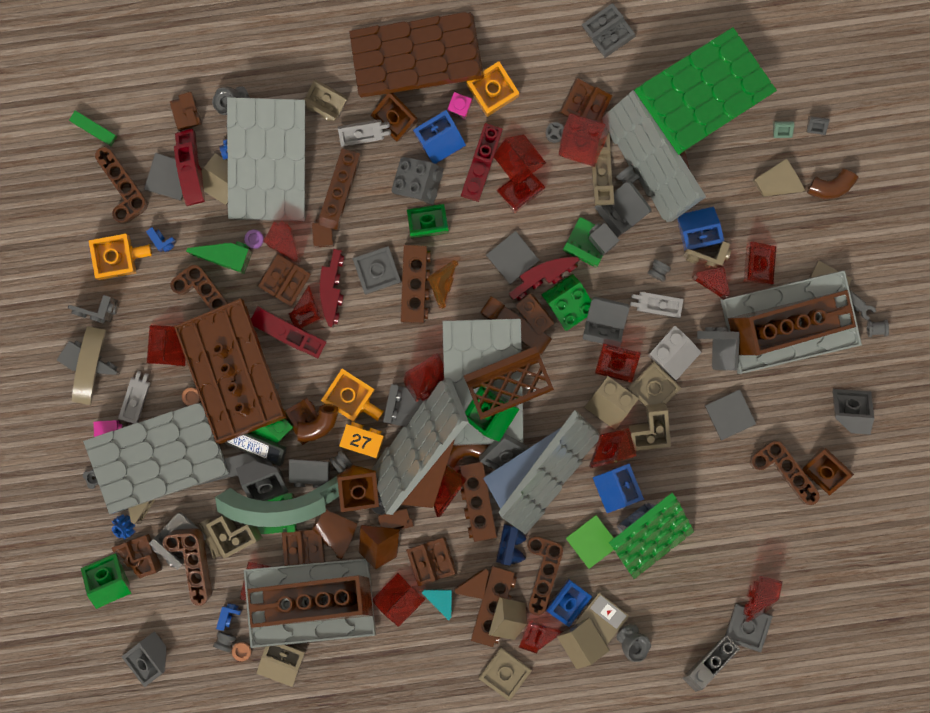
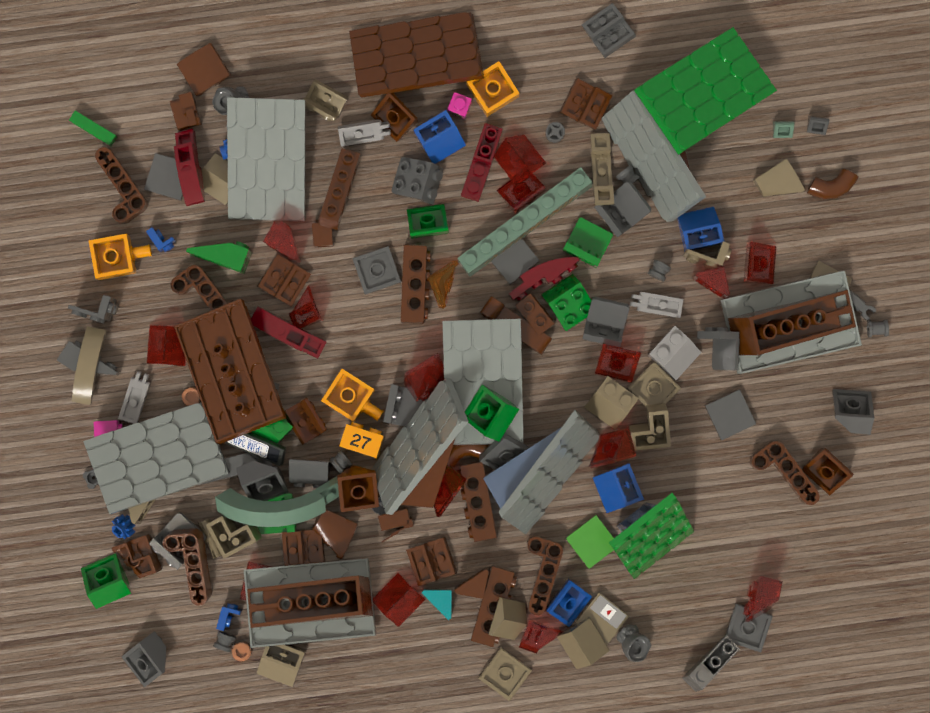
medium lavender tile [244,230,264,249] -> none
reddish brown cylinder [297,404,338,442] -> none
dark red slope [320,249,345,328] -> none
reddish brown slope [359,525,399,569] -> none
reddish brown fence [464,346,554,420] -> none
dark blue tile [496,524,527,566] -> none
clear red slope [559,113,608,167] -> none
dark grey brick [588,223,620,256] -> none
none -> reddish brown slope [177,43,231,96]
none -> sand green brick [457,167,592,277]

